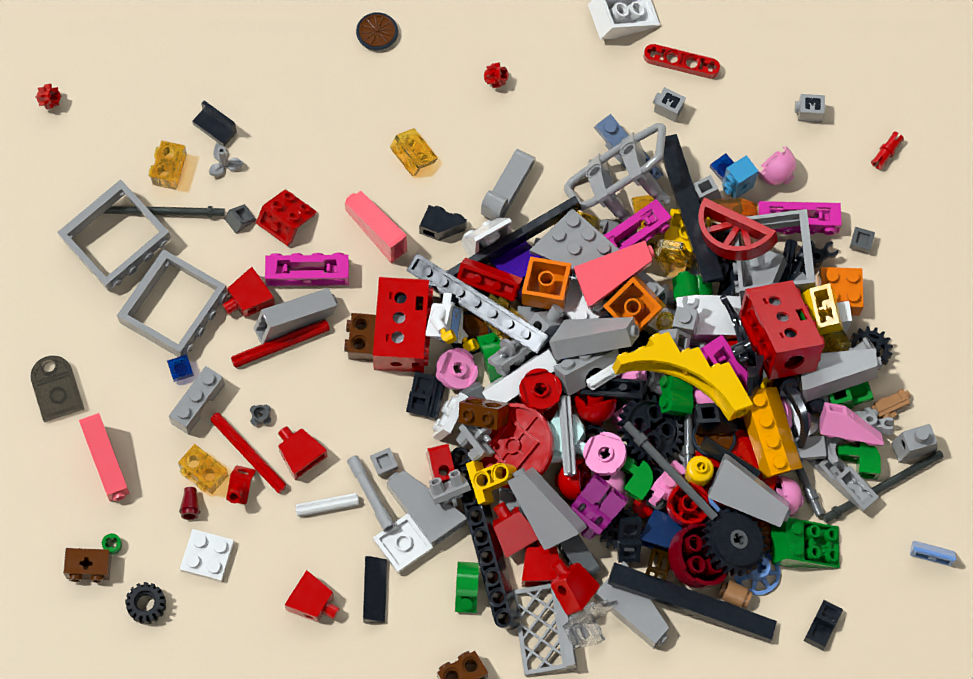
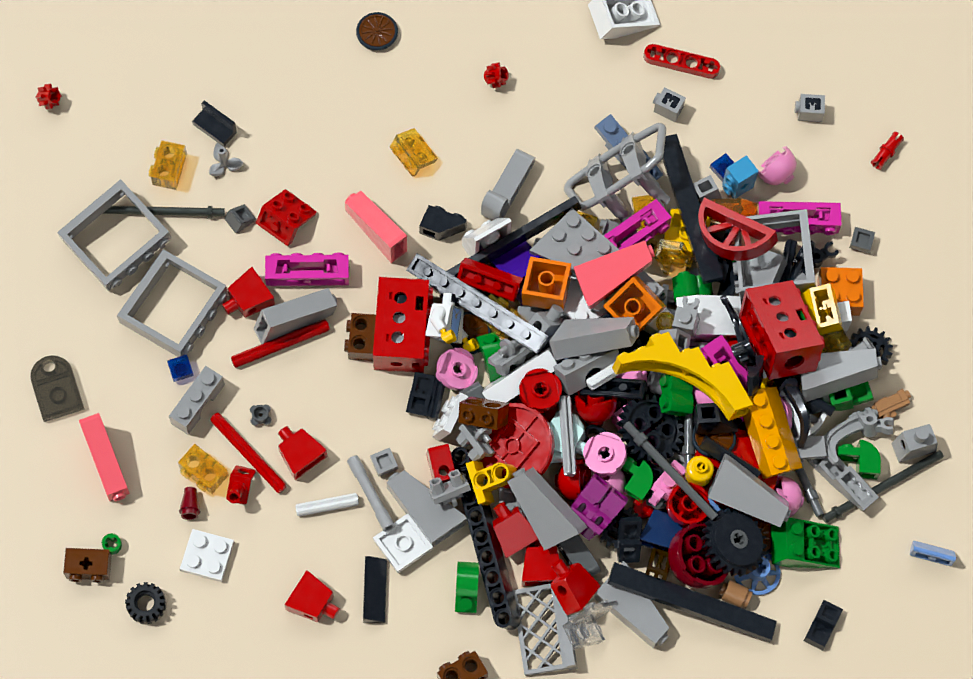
bright pink slope [818,402,884,446] -> none

